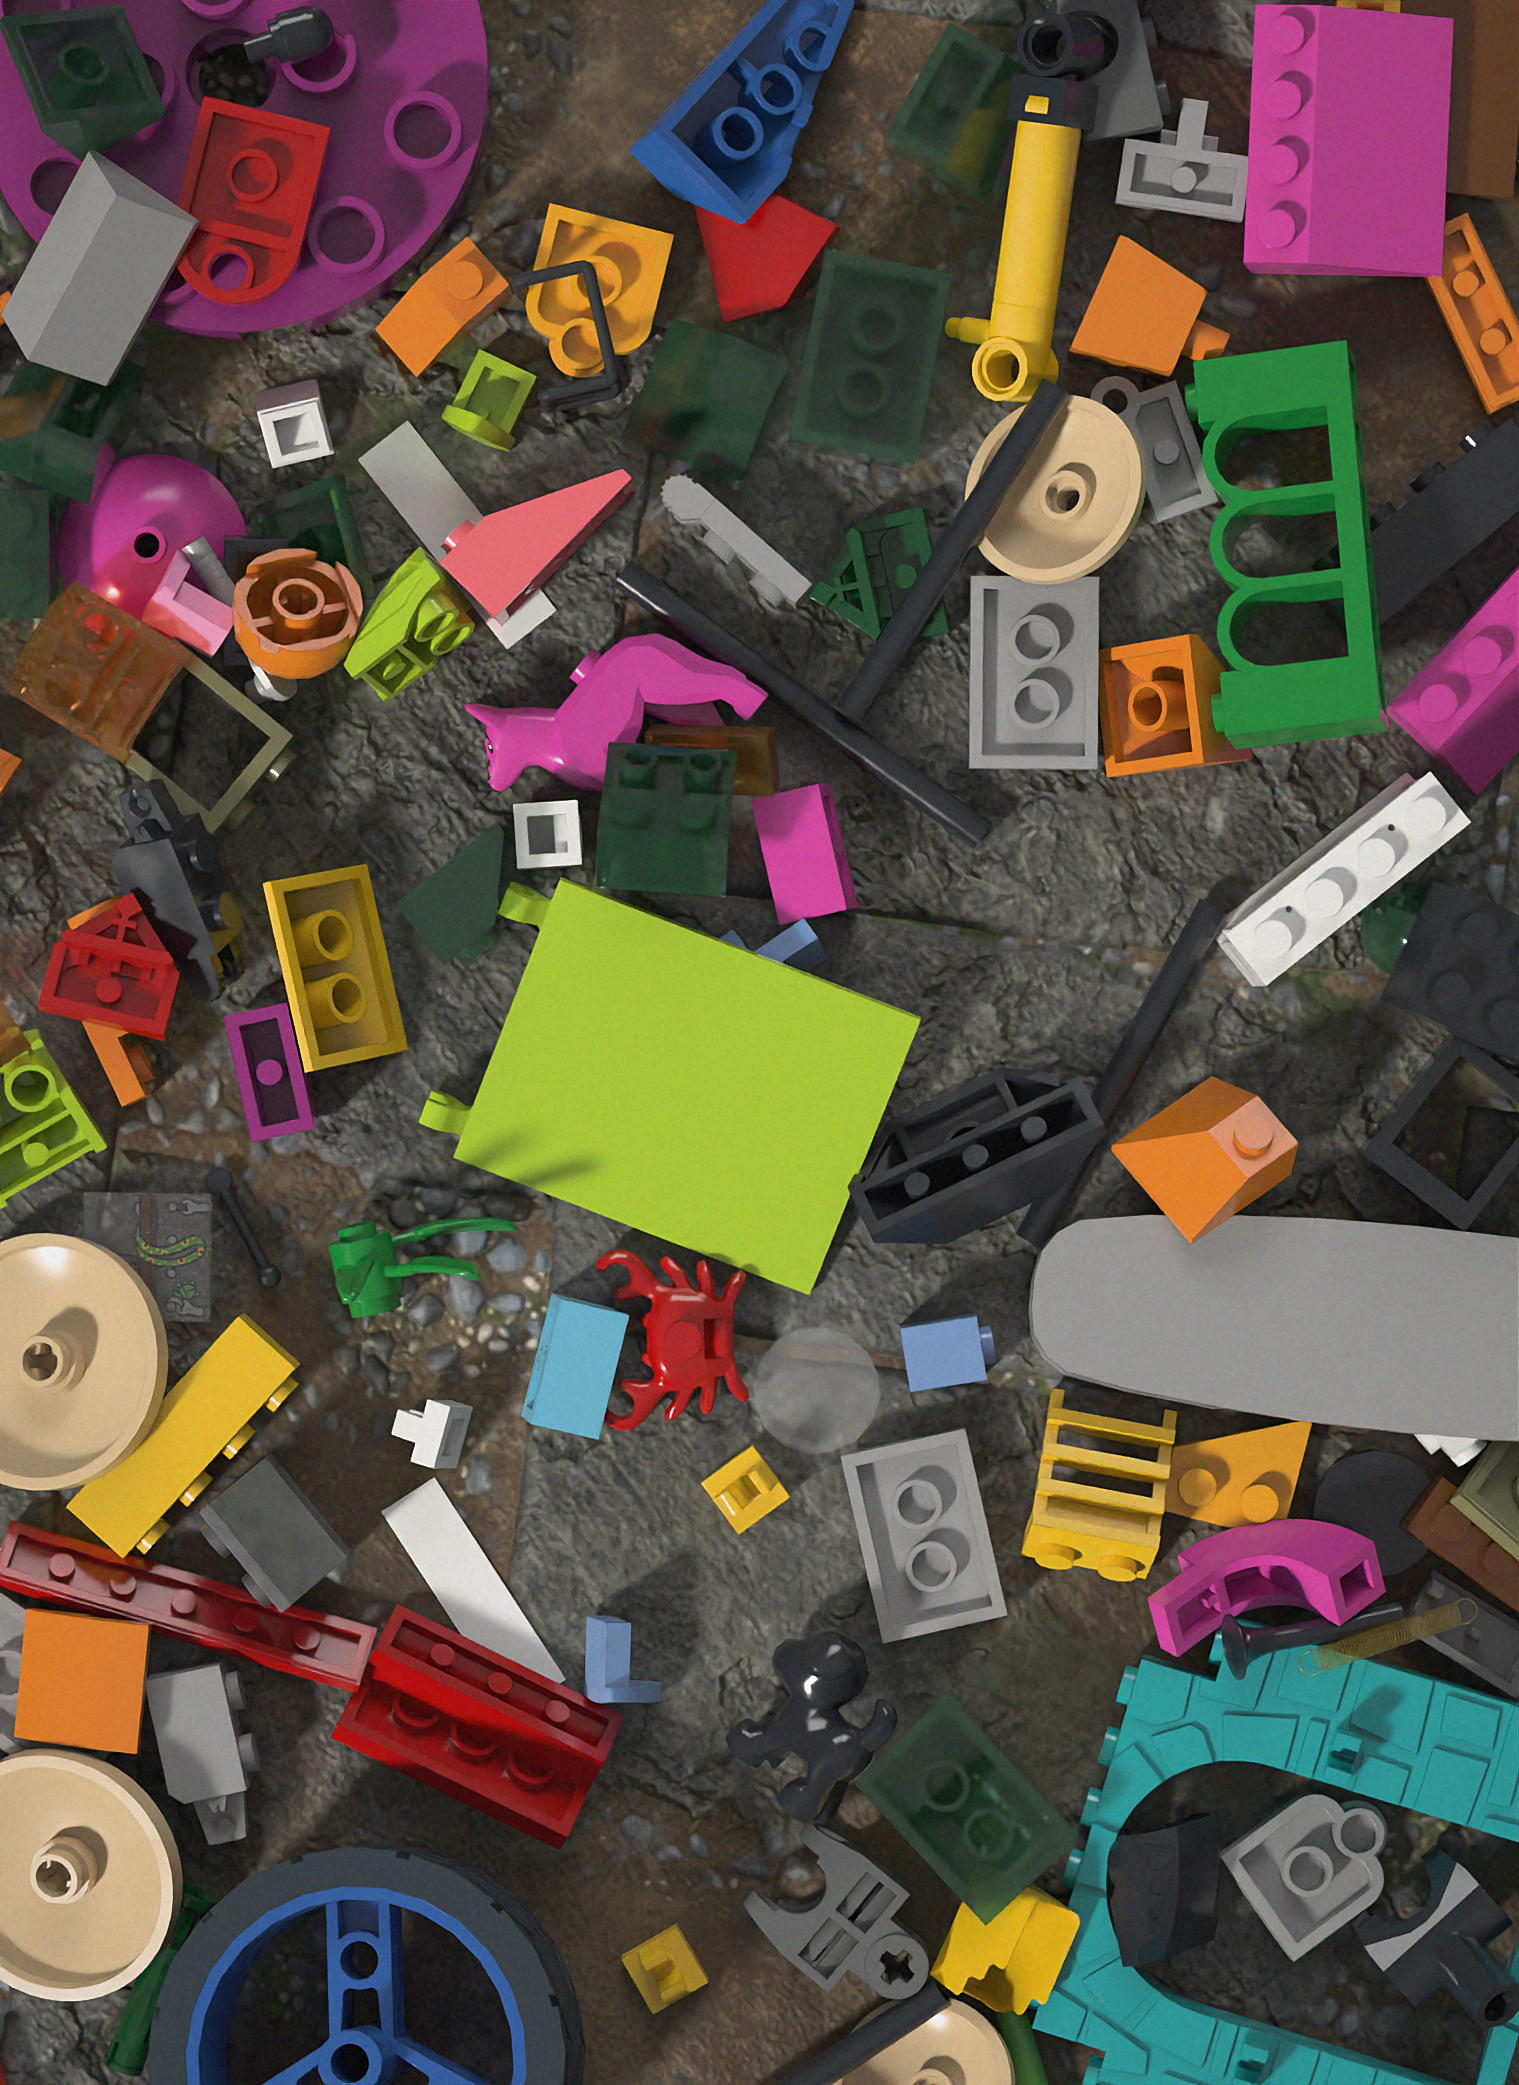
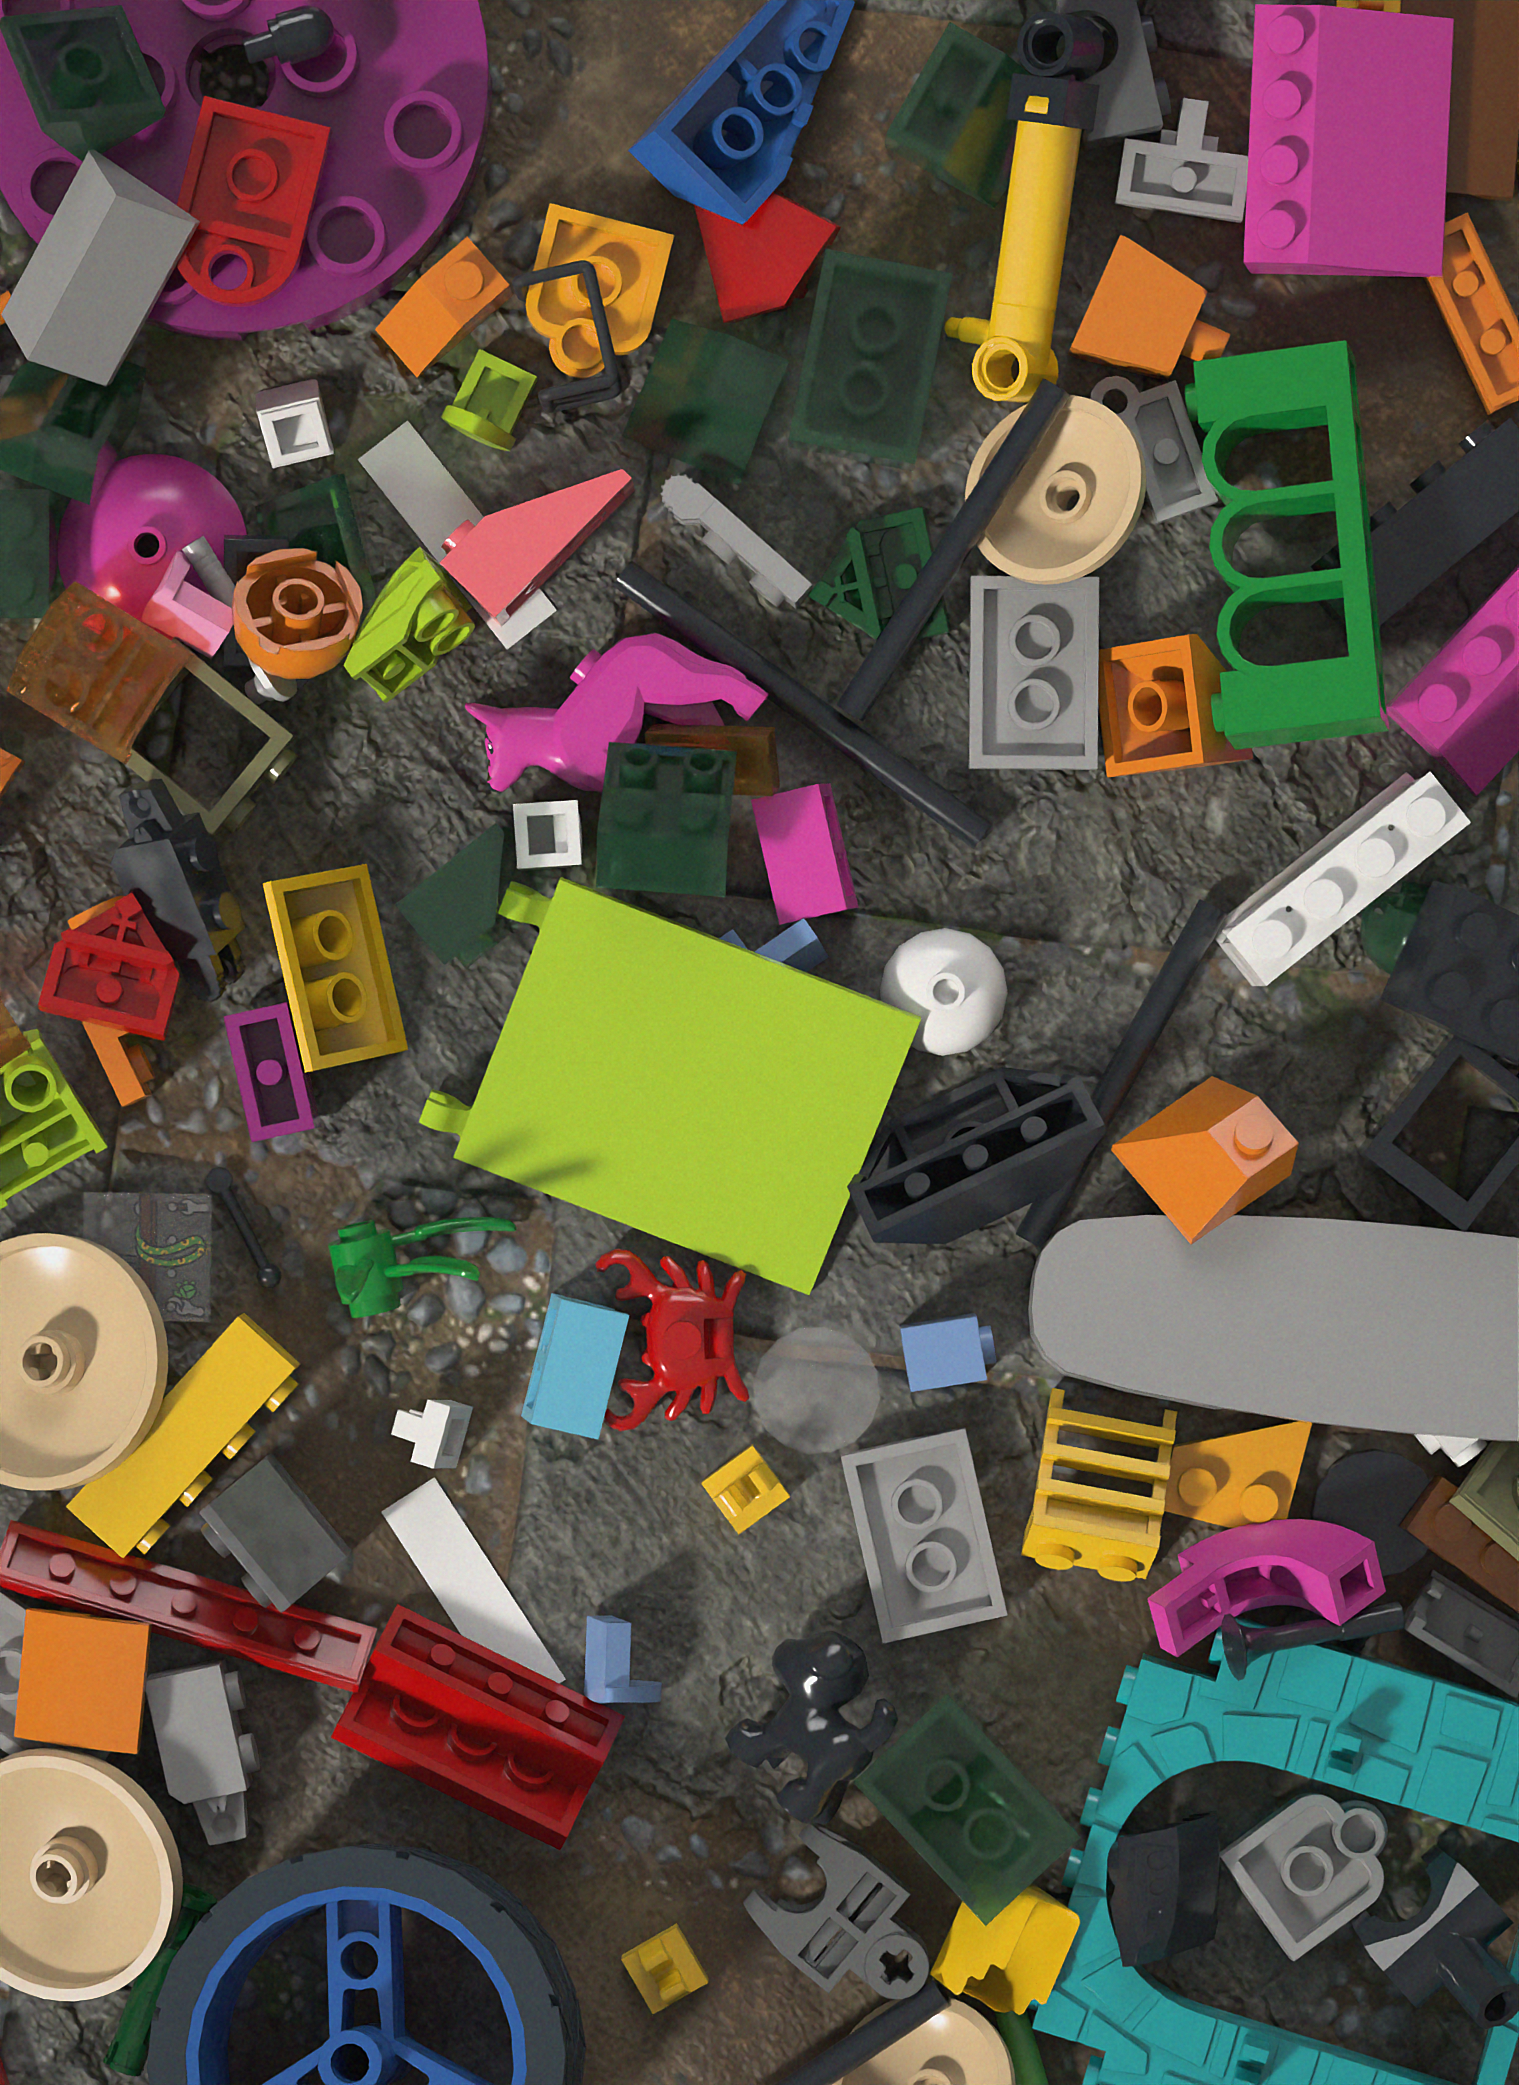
clear yellow piece [1298,1598,1478,1676] -> none
none -> white cylinder [880,928,1008,1056]

